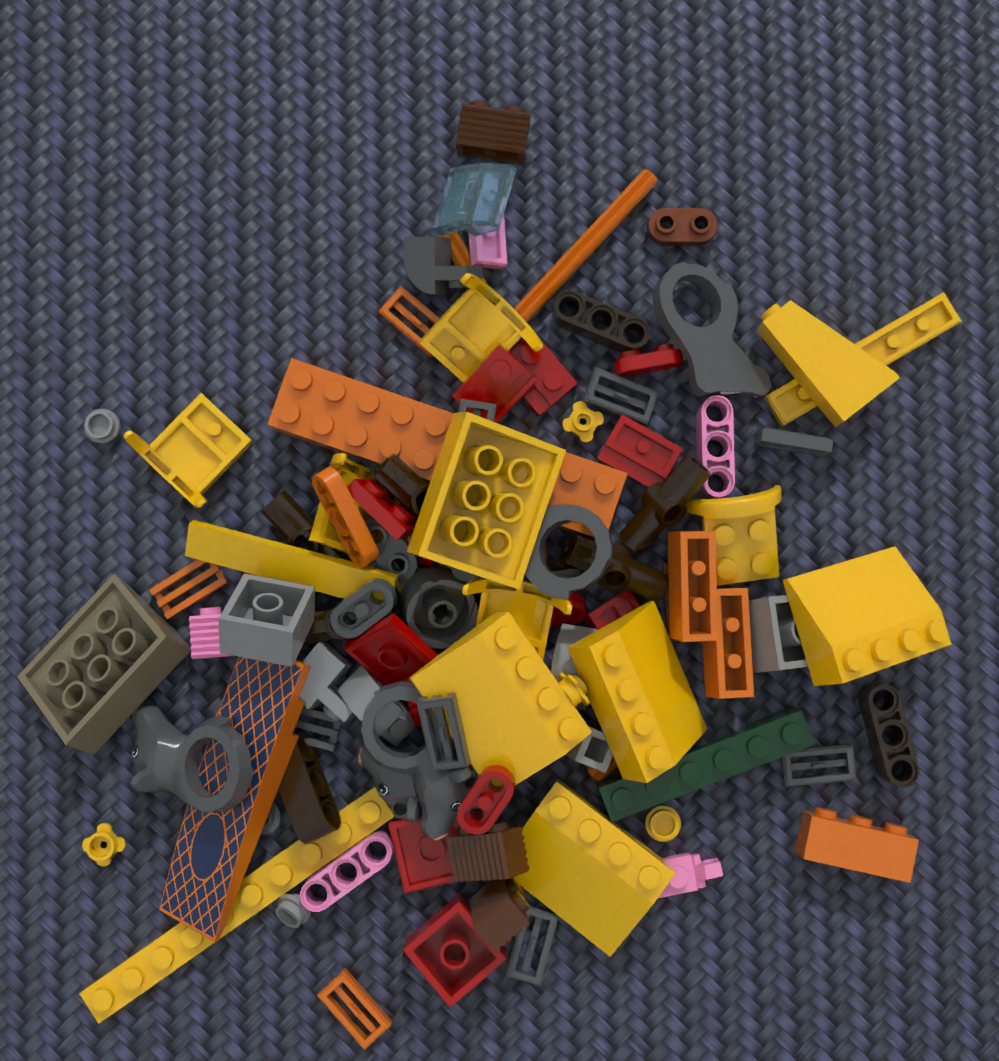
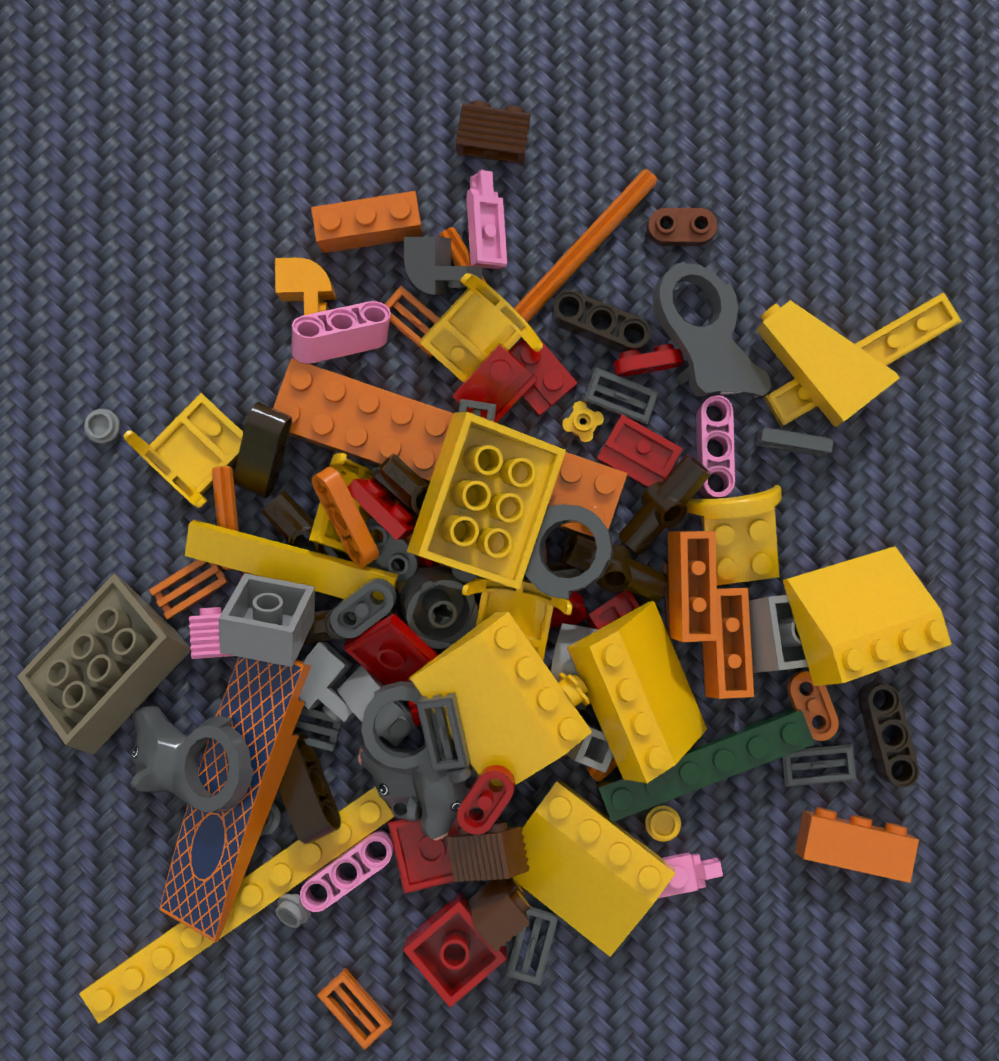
yellow plate [82,823,126,867] -> none
clear light blue slope [432,163,517,237] -> none
none -> orange axle [212,466,239,570]
none -> dark brown beam [234,402,292,499]
none -> light orange brick [275,258,337,315]
none -> bright pink beam [291,301,391,364]
none -> orange brick [311,191,423,254]
none -> orange plate [787,671,839,741]

